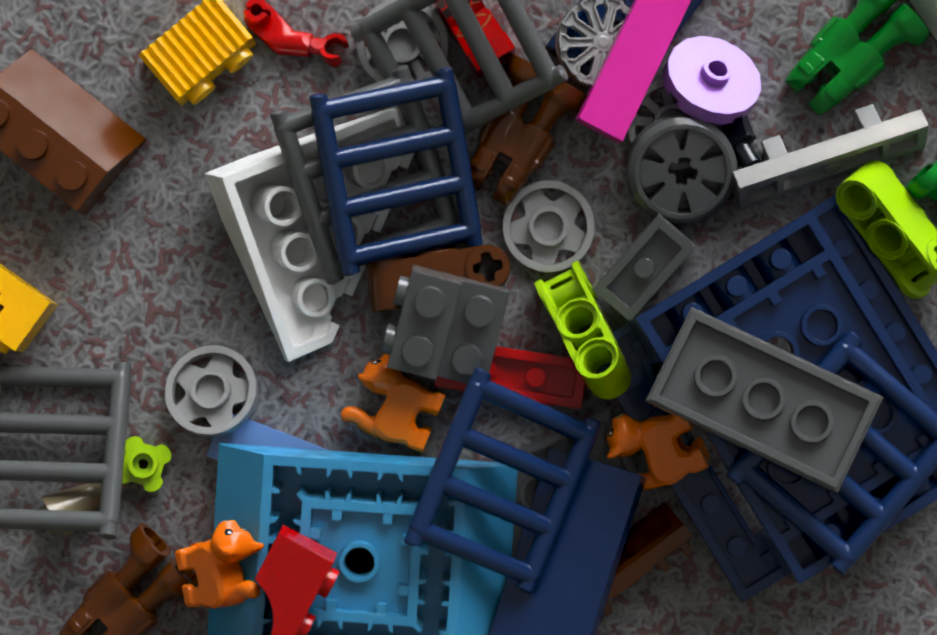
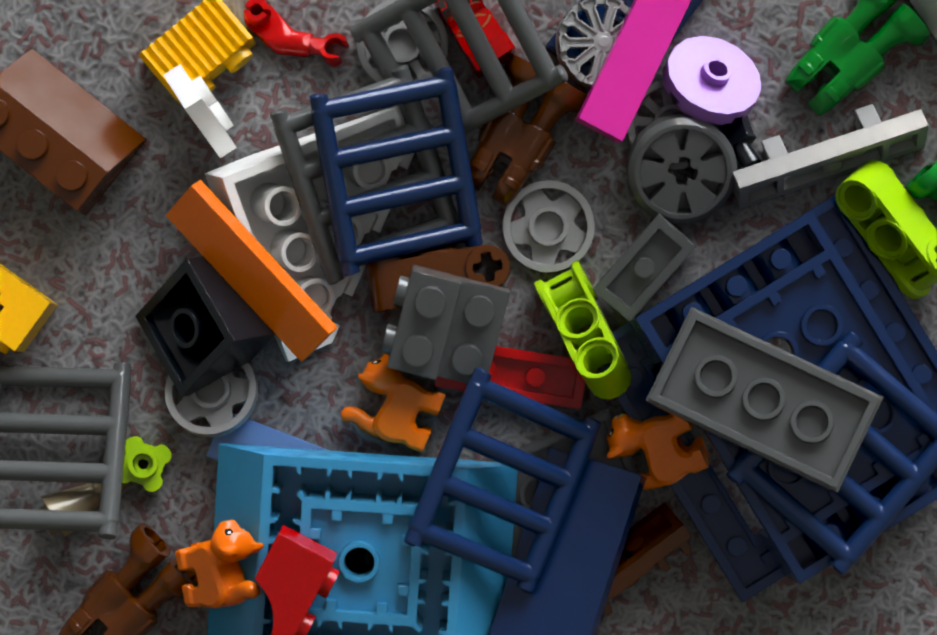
none -> black slope [135,256,276,397]
none -> white plate [164,64,237,158]
none -> orange tile [165,180,338,362]

